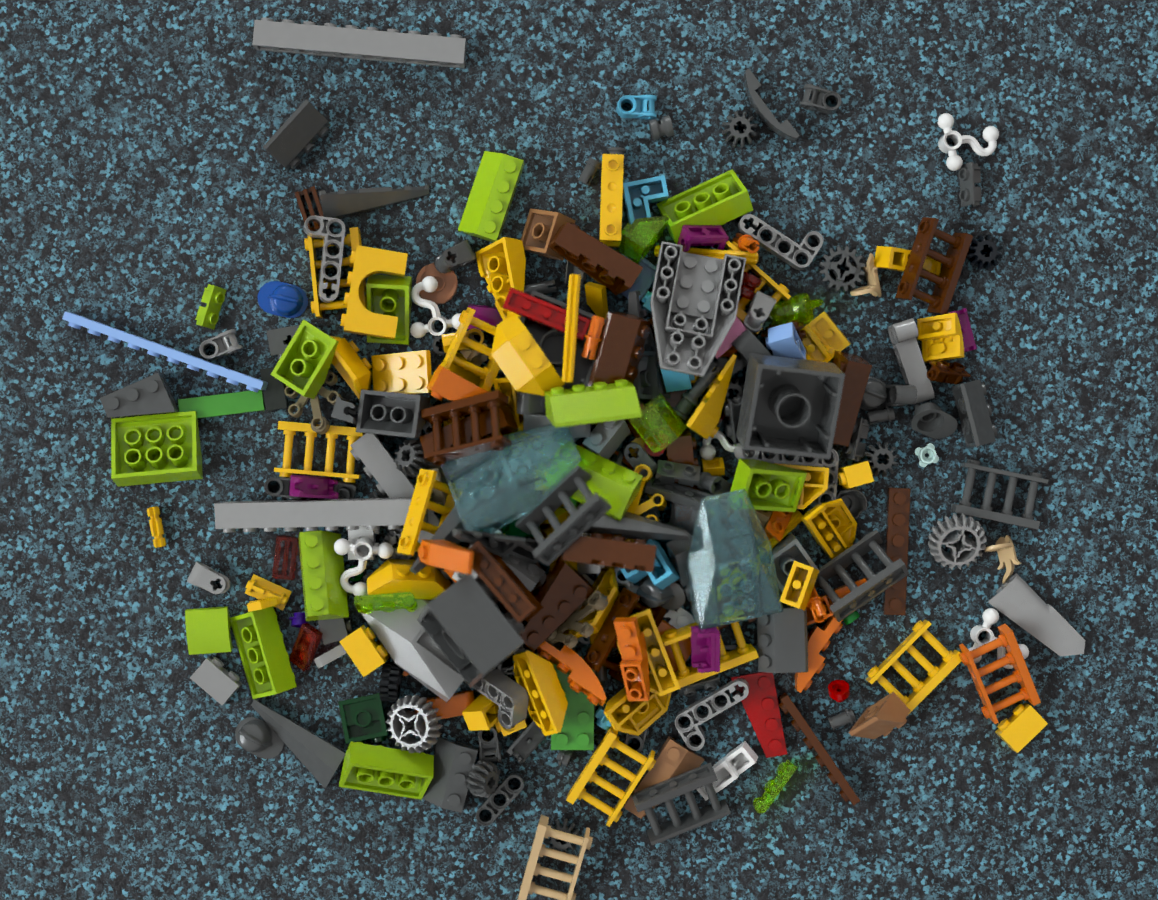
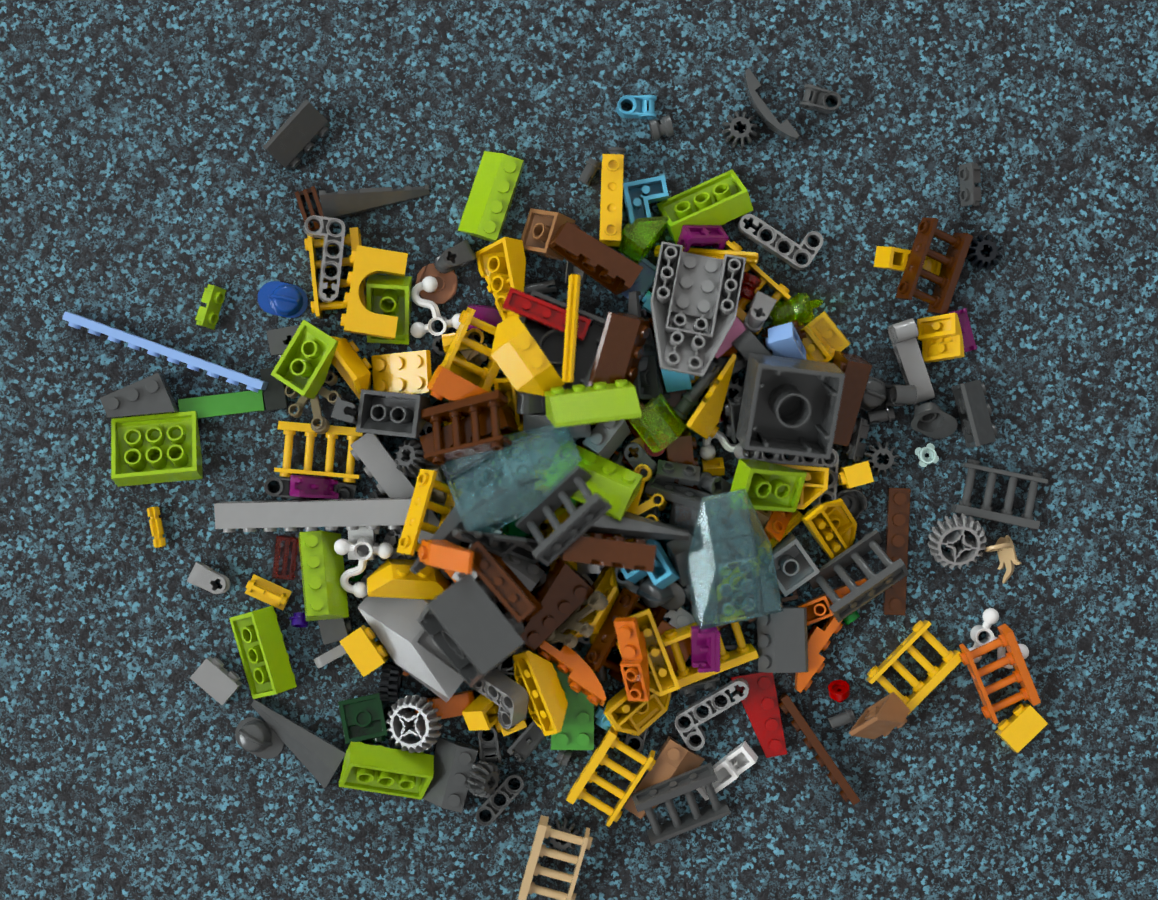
lime slope [185,606,233,655] -> none
light grey piece [199,329,243,361] -> none
yellow tile [247,596,278,612] -> none
light grey brick [252,17,467,69] -> none
clear red plate [289,623,322,671] -> none
clear neon green plate [354,592,418,614] -> none
orange axle [581,315,605,360] -> none
yellow tile [584,282,608,319] -> none
orange axle [733,233,760,253] -> none
clear neon green plate [753,759,798,814] -> none
yellow brick [779,561,820,611] -> none
orange axle [807,586,828,623] -> none
dark grey gear [818,246,865,292] -> none
tan piece [850,253,882,297] -> none
reddish brown hinge [927,359,971,384] -> none
white piece [937,113,999,171] -> none
light grey panel [988,573,1086,656] -> none

